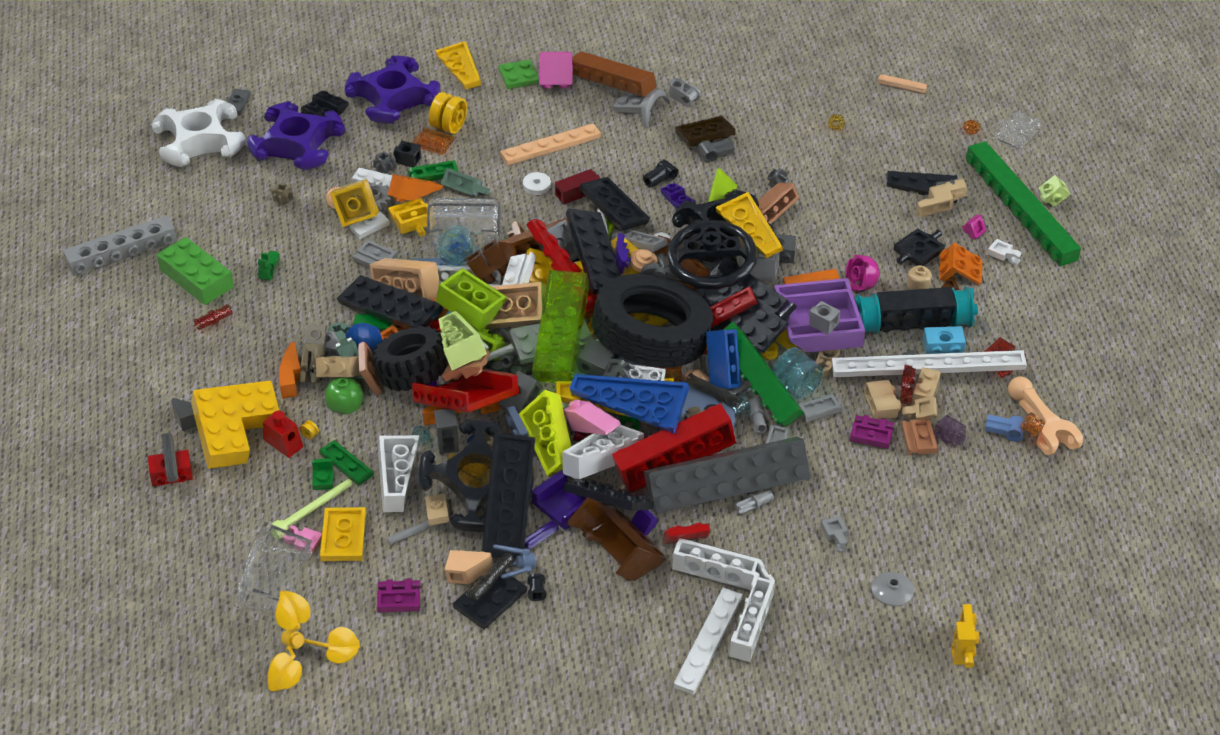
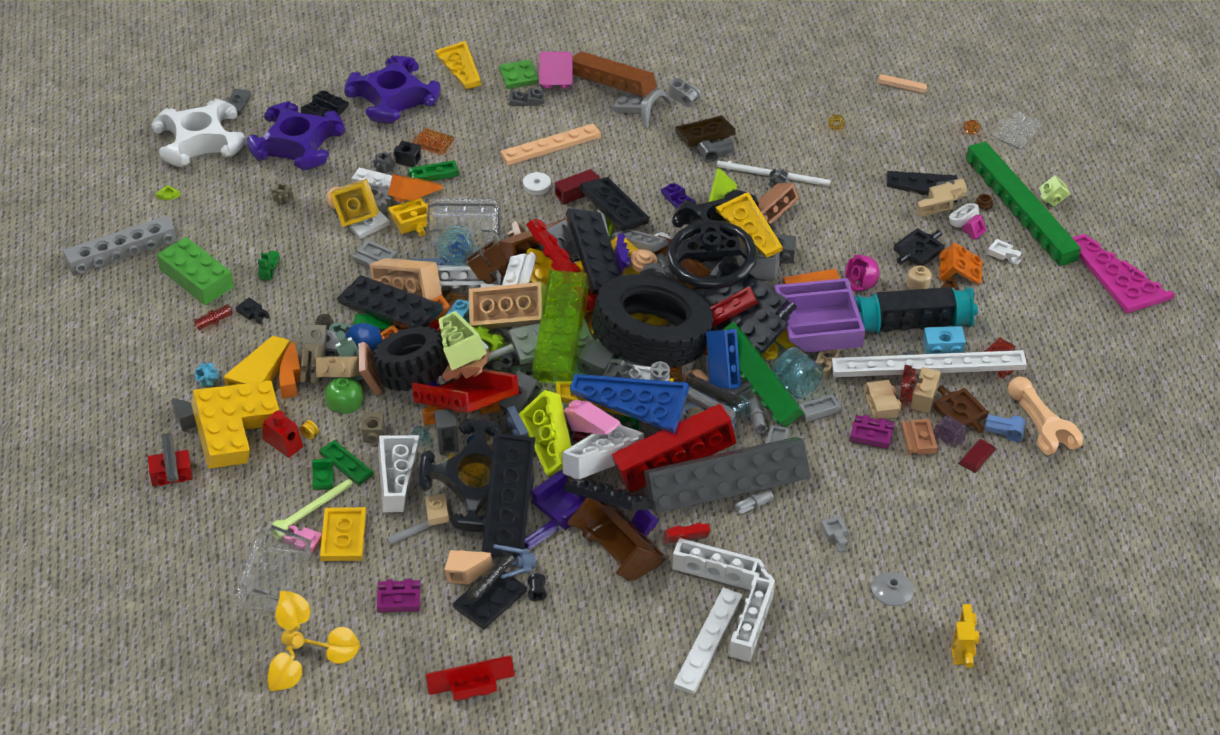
yellow wheel [429,92,468,134] -> none
lime slope [436,268,507,331] -> none
sand green hinge [441,168,490,197] -> none
black piece [643,159,679,188] -> none
light grey brick [809,301,840,335] -> none
tan plate [902,396,937,419] -> none
clear orange wheel [1020,412,1045,437] -> none
none -> lime tile [155,185,181,200]
none -> medium azure gear [195,363,219,386]
none -> yellow slope [224,336,290,386]
none -> black plate [236,297,269,324]
none -> clear smoke plate [315,314,334,330]
none -> dark tan brick [362,412,385,443]
none -> red bracket [425,656,515,701]
none -> dark grey slope [509,88,545,106]
none -> light grey wheel [650,361,670,381]
none -> light grey axle [686,387,736,421]
none -> white bar [717,161,831,187]
none -> reddish brown plate [933,385,989,433]
none -> white plate [949,203,979,228]
none -> dark red tile [958,439,996,473]
none -> reddish brown plate [975,194,993,209]
none -> dark pink wing [1072,234,1175,314]

